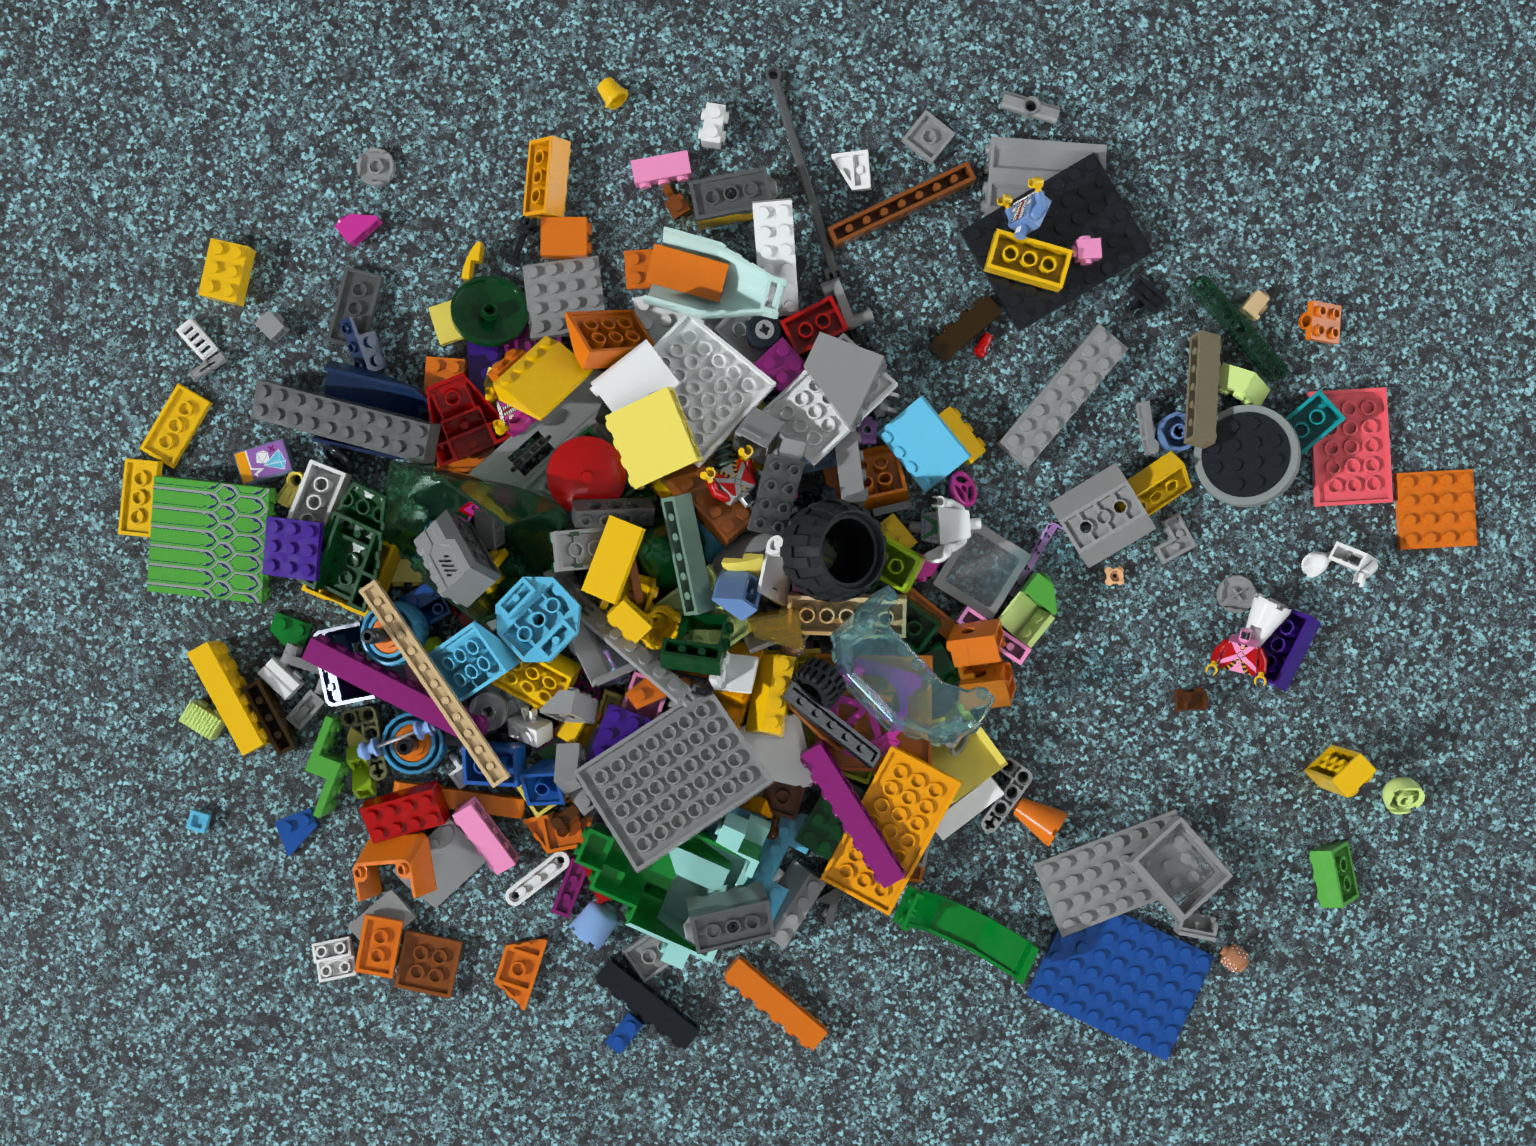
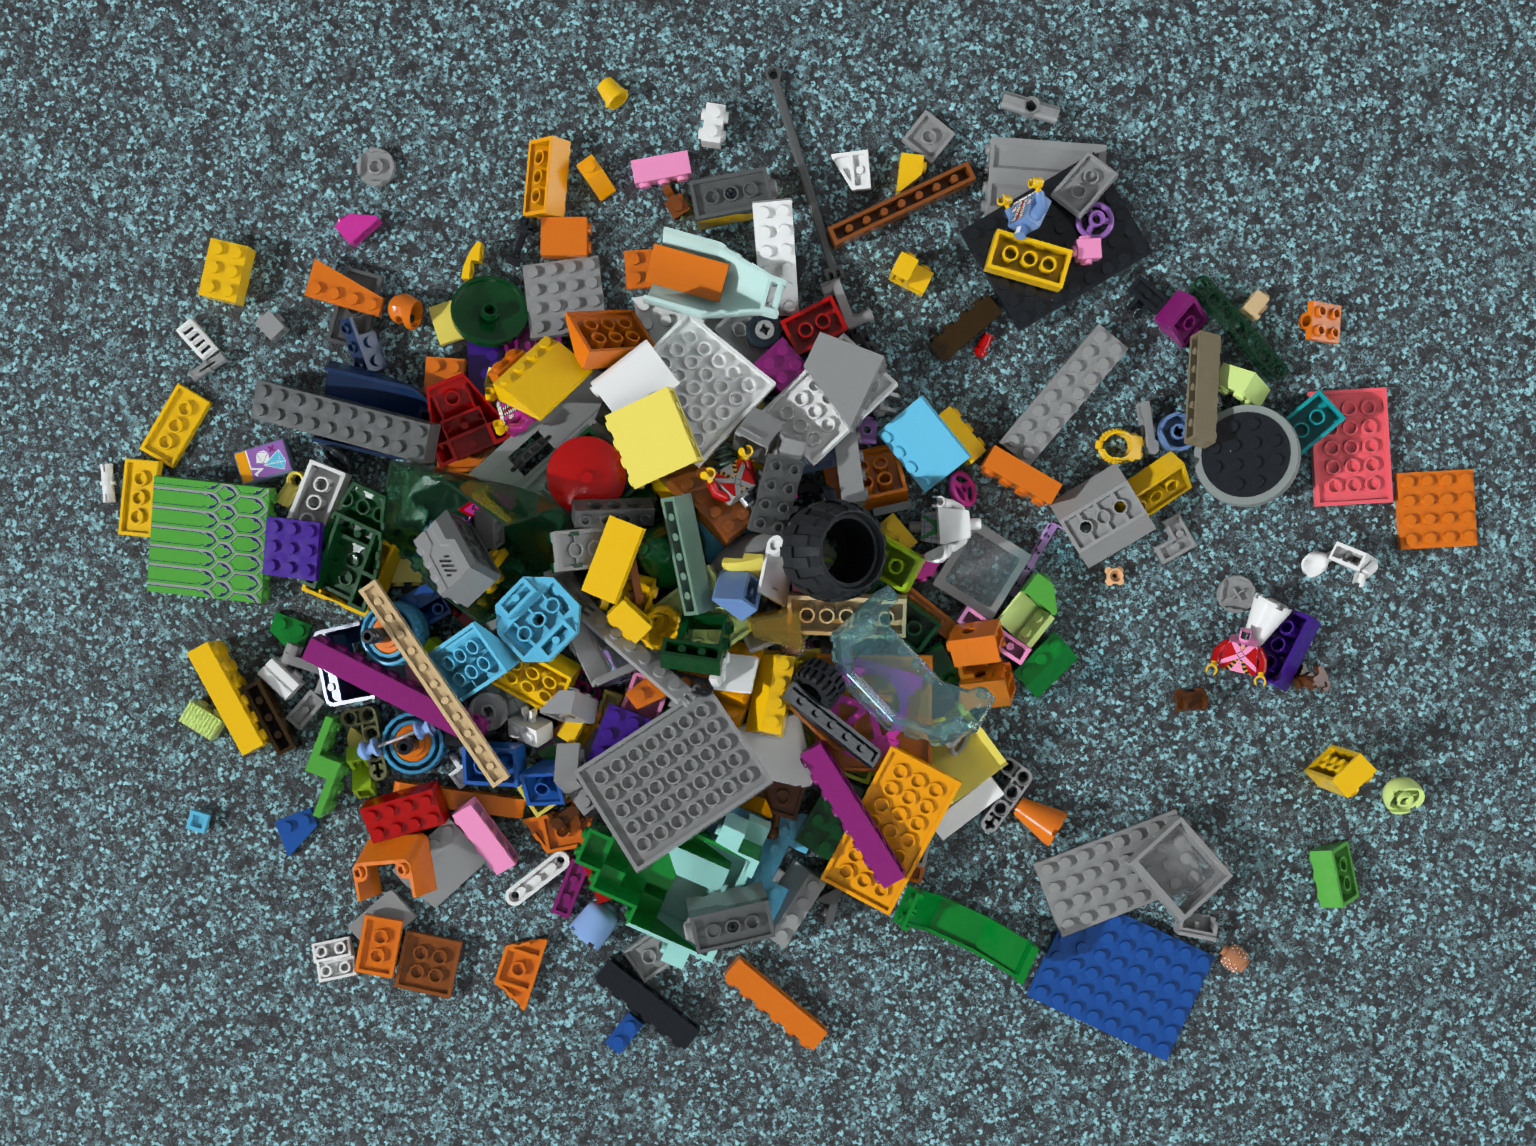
none -> white pin [100,464,116,503]
none -> orange wing [304,259,385,318]
none -> orange helmet [388,293,423,330]
none -> light orange slope [576,154,616,202]
none -> yellow brick [888,251,934,297]
none -> yellow slope [895,152,927,195]
none -> orange brick [978,445,1063,507]
none -> green slope [1012,631,1078,698]
none -> light grey tile [1050,151,1119,220]
none -> medium lavender piece [1075,202,1114,239]
none -> yellow piece [1095,428,1144,465]
none -> magenta slope [1154,289,1208,348]
none -> reddish brown piece [1292,664,1331,691]

